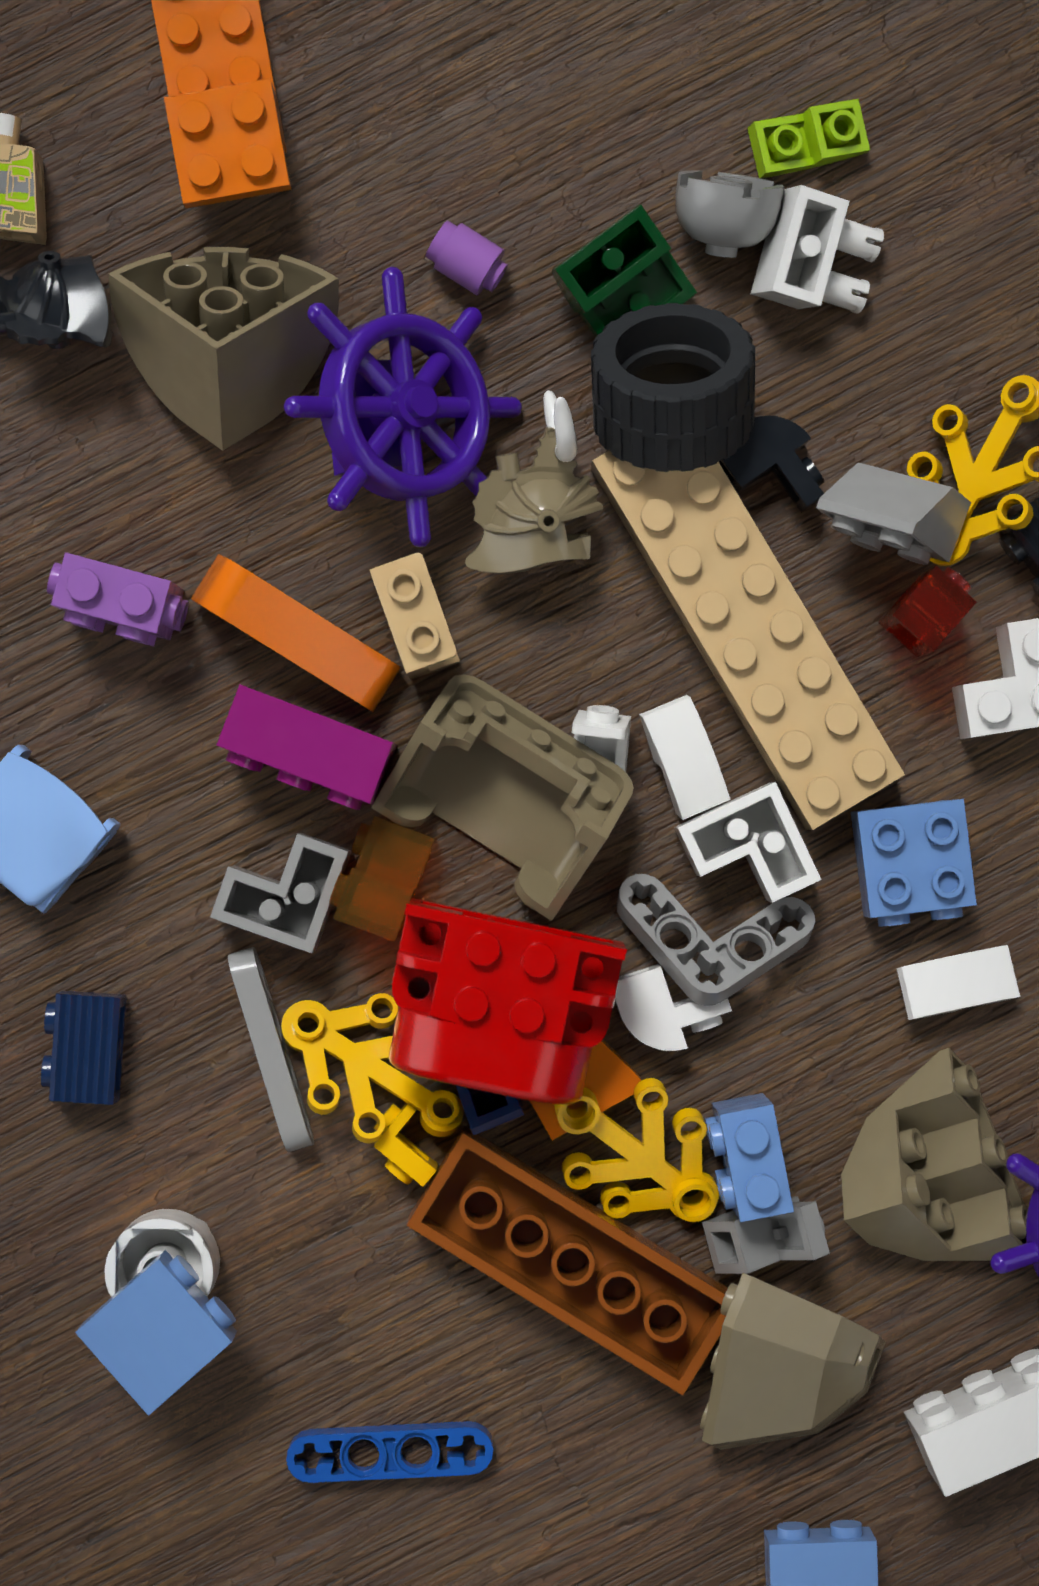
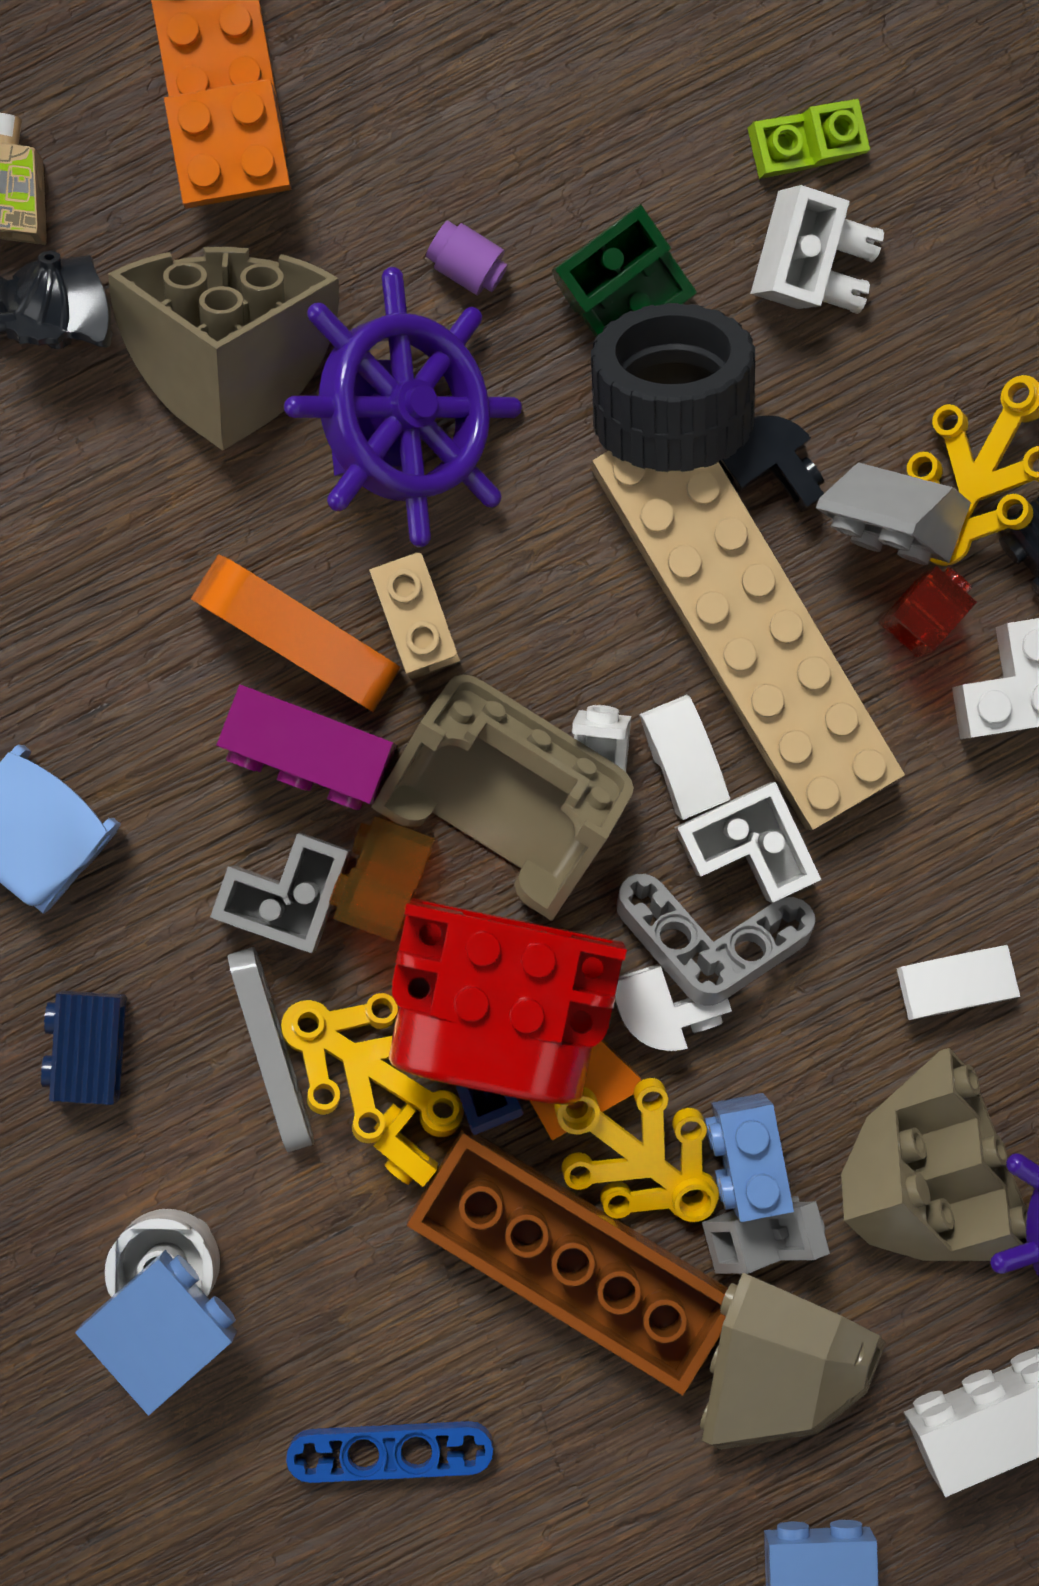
medium lavender brick [47,552,189,646] -> none
dark tan helmet [465,390,603,575] -> none
light grey cylinder [675,170,784,258] -> none
medium blue brick [851,799,977,927] -> none

